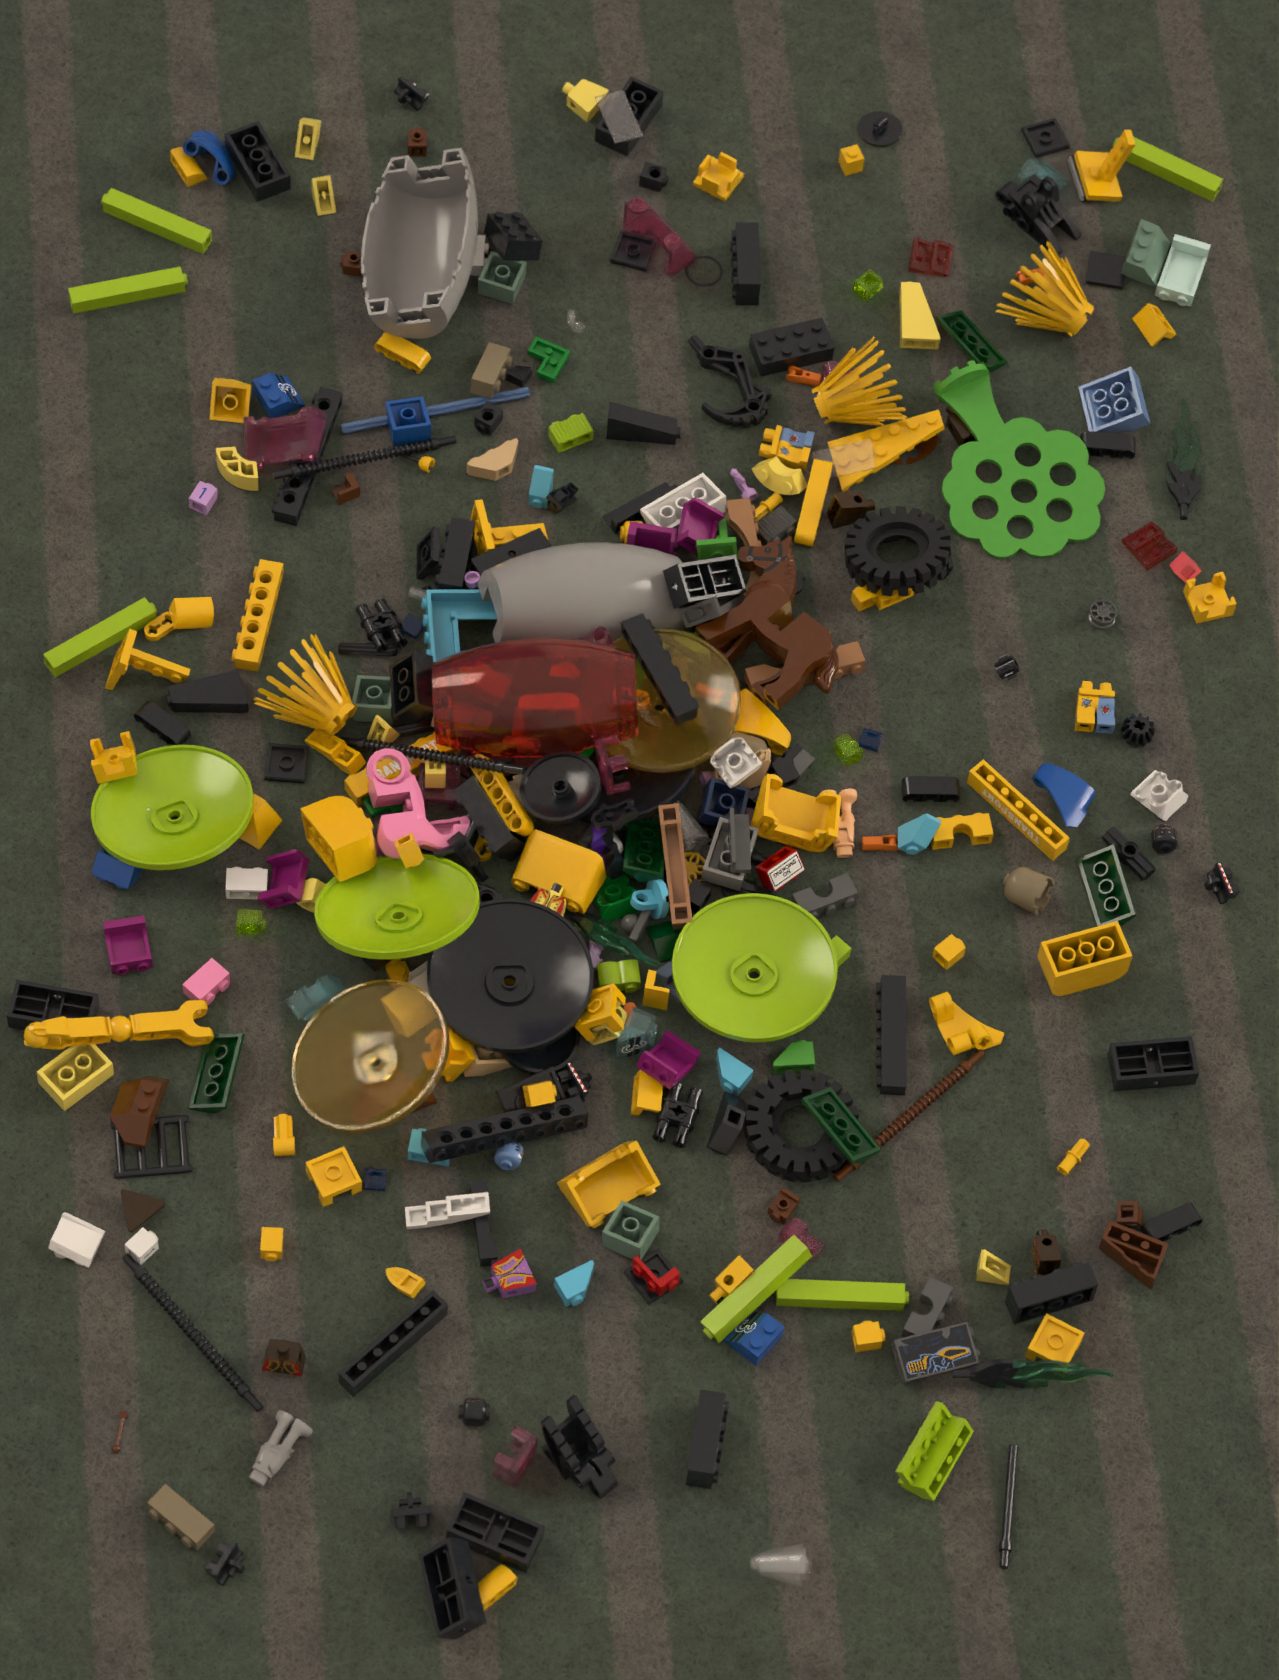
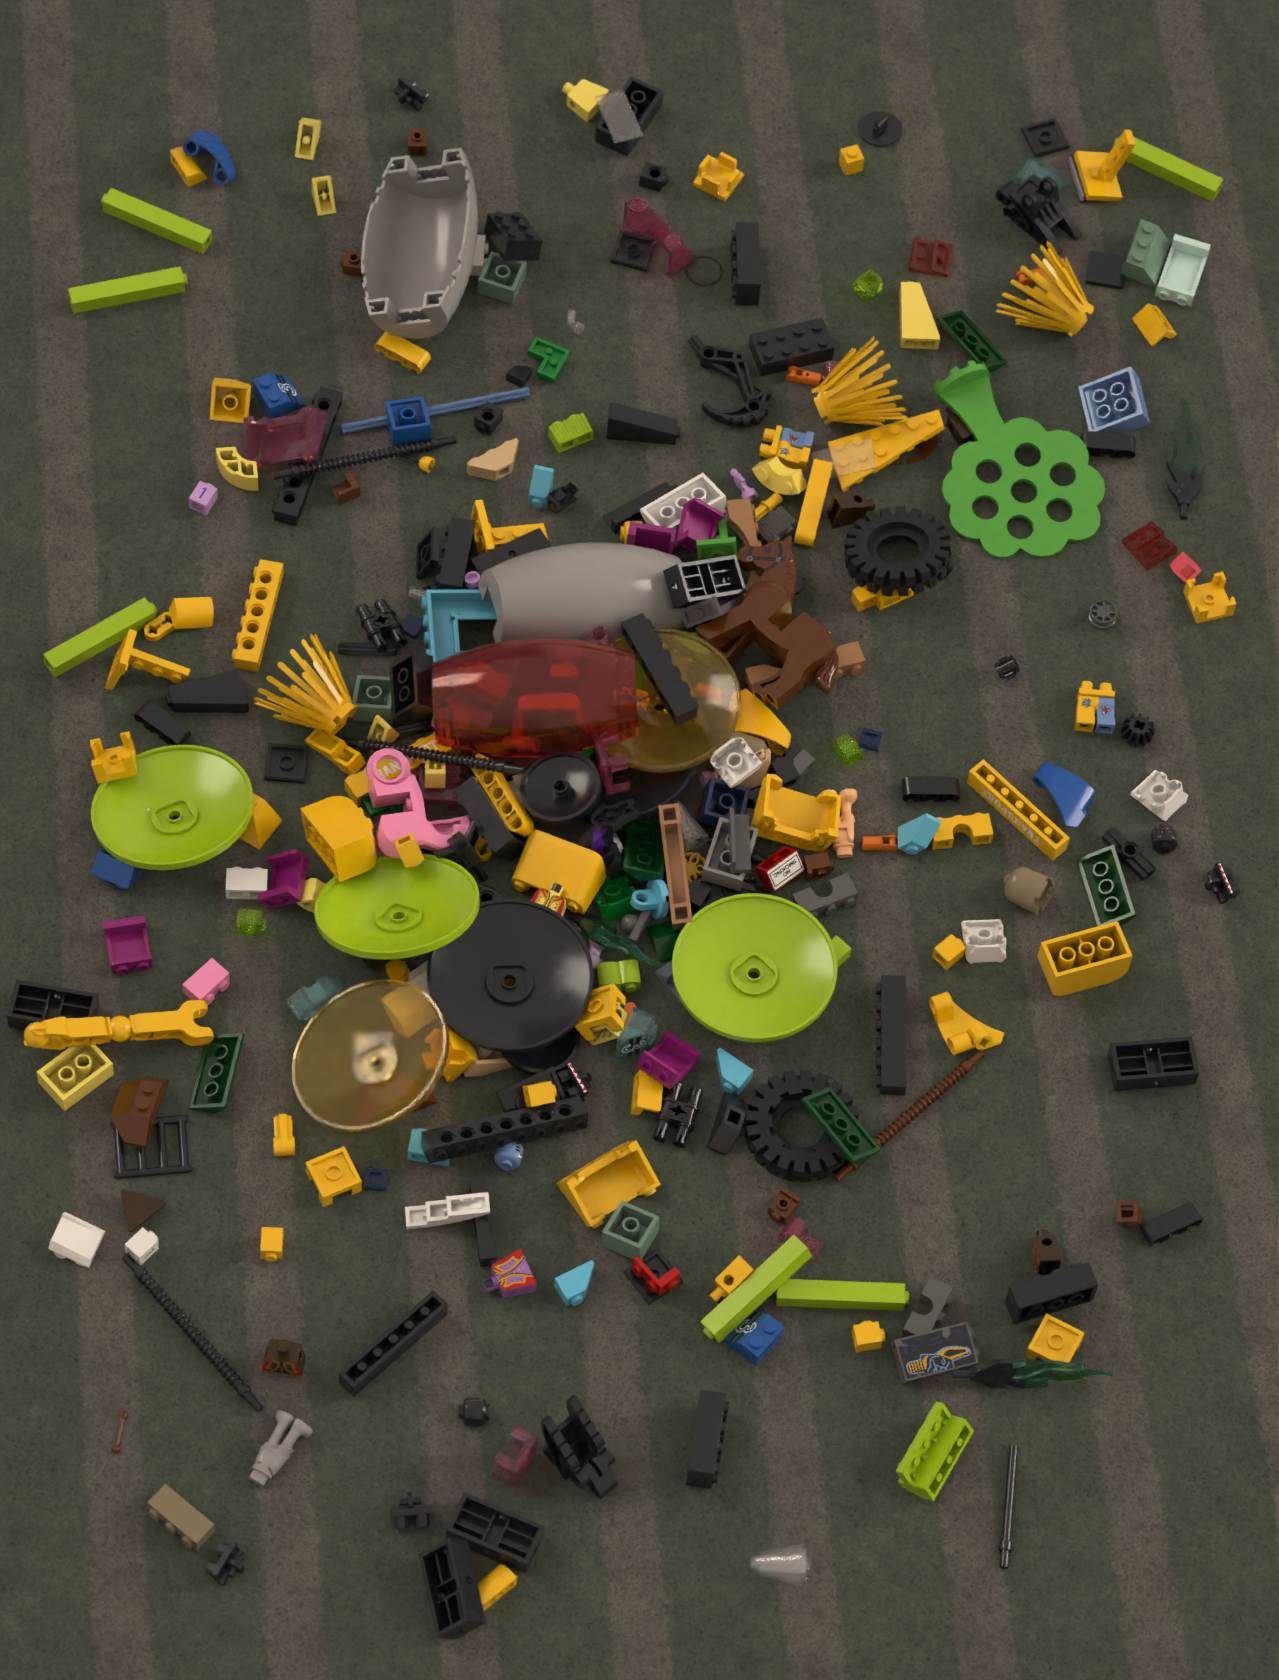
black brick [224,121,291,202] -> none
yellow plate [386,1267,426,1299] -> none
dark tan brick [470,342,512,399] -> none
yellow panel [642,970,670,1010] -> none
bright green slope [772,1040,815,1074] -> none
light yellow slope [976,1249,1011,1285] -> none
yellow axle [1057,1139,1090,1176] -> none
reddish brown wedge [1099,1220,1169,1290] -> none
none -> reddish brown brick [803,852,834,882]
none -> white slope [961,919,1007,964]

